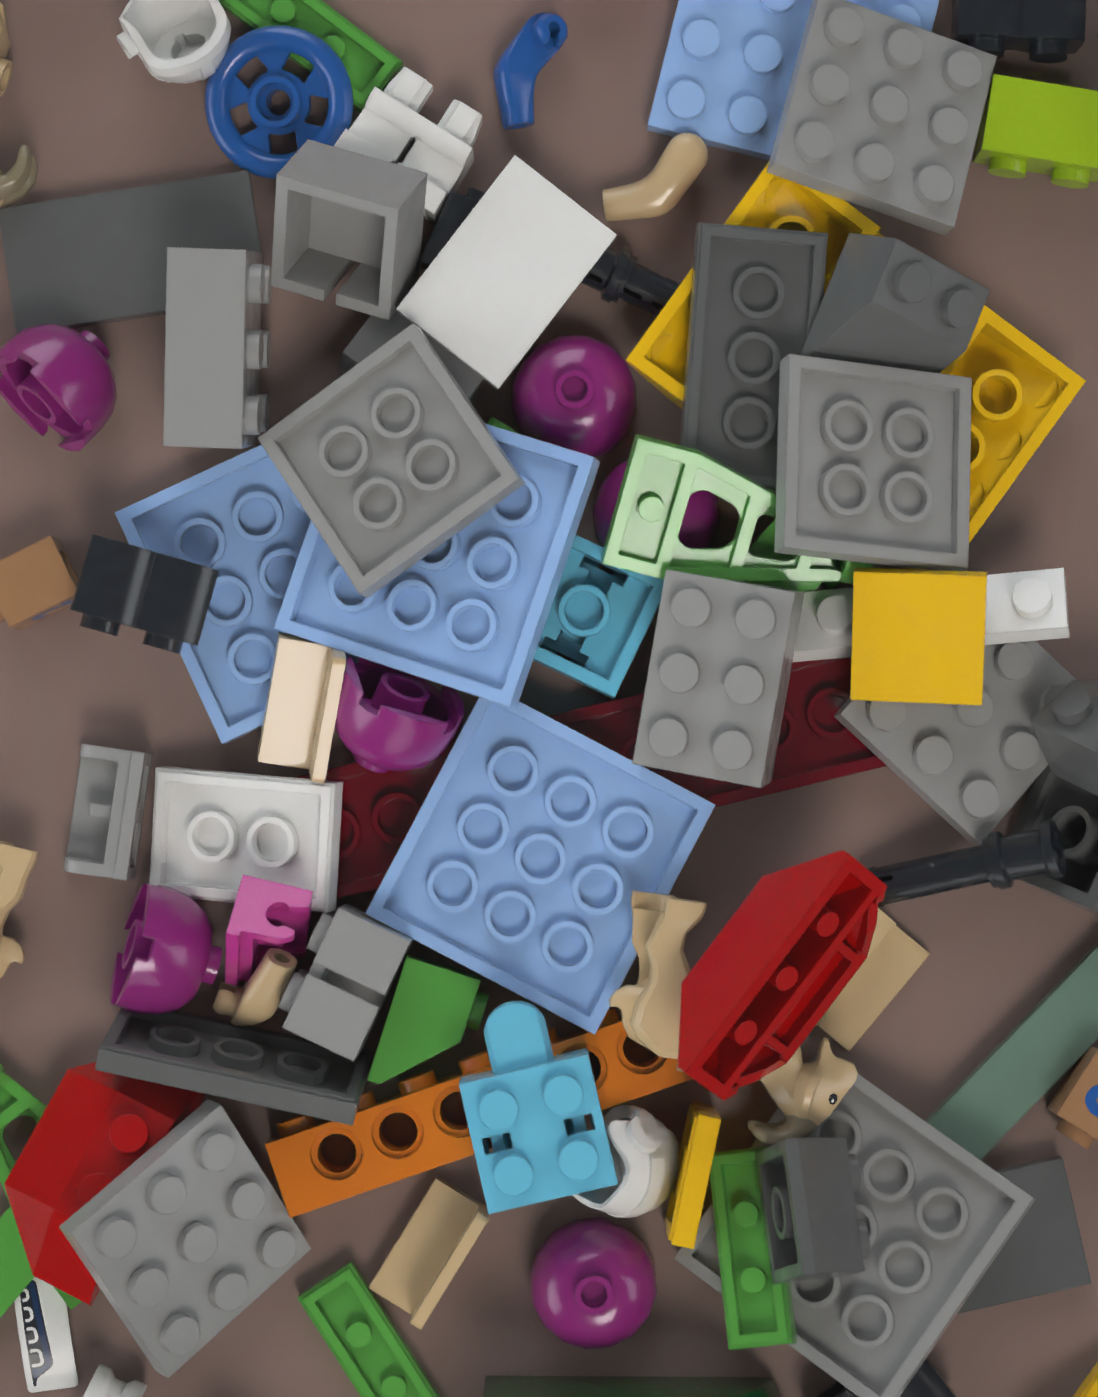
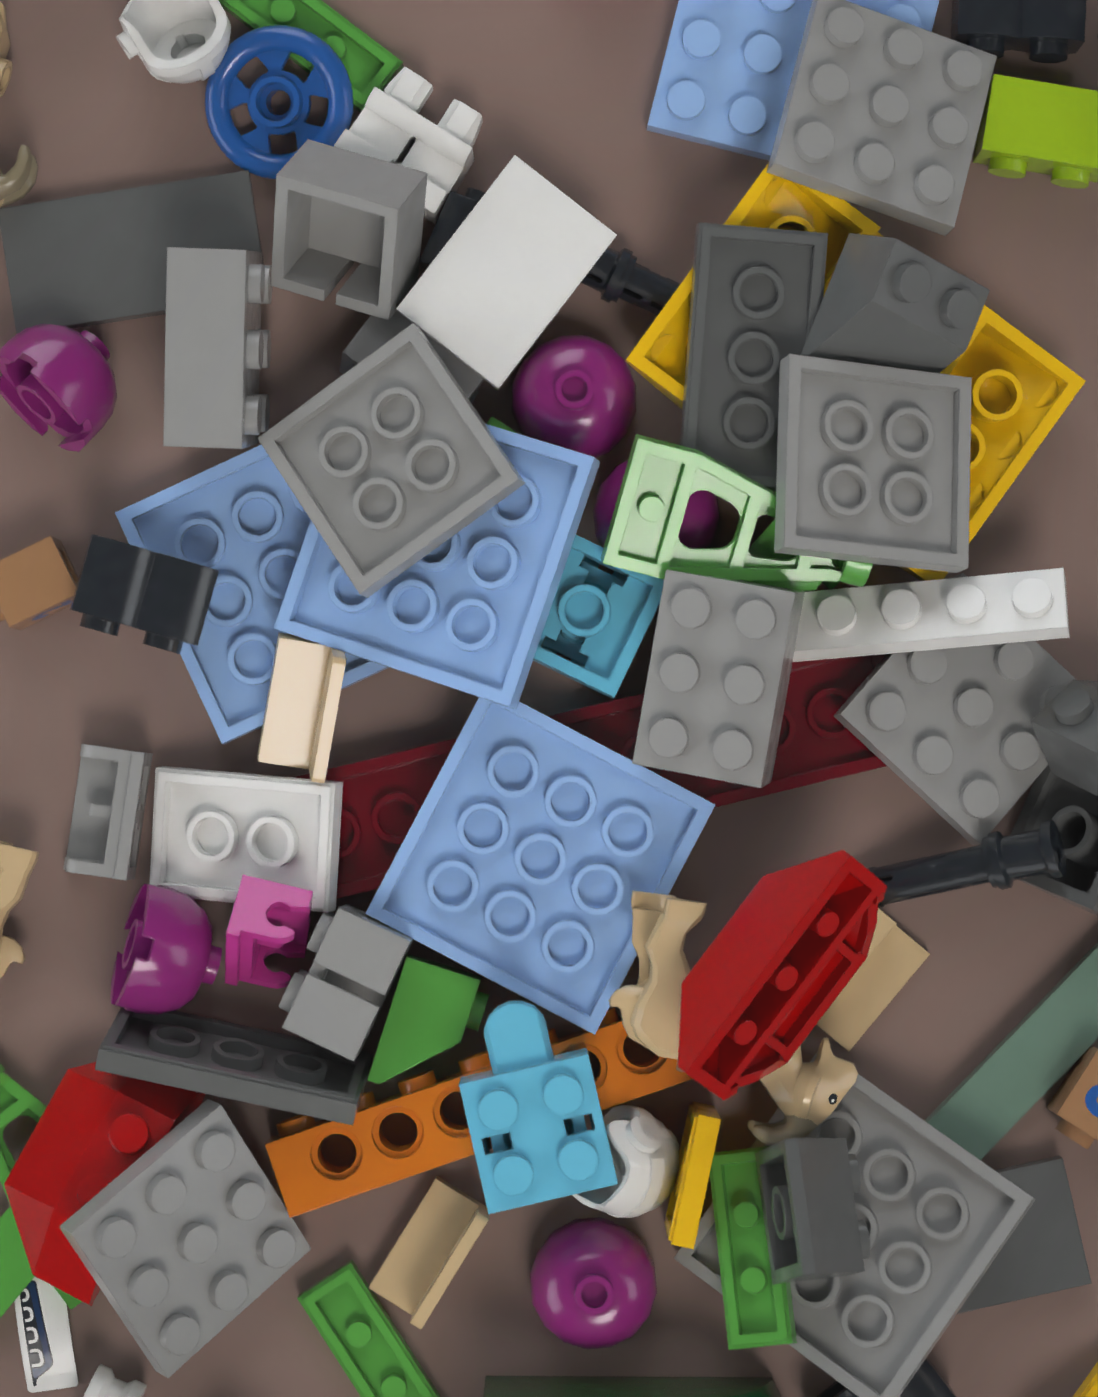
tan arm [212,948,297,1027] -> none
magenta cylinder [334,656,465,773] -> none
blue arm [493,13,568,130] -> none
tan arm [603,133,708,221] -> none
yellow tile [850,567,987,705] -> none

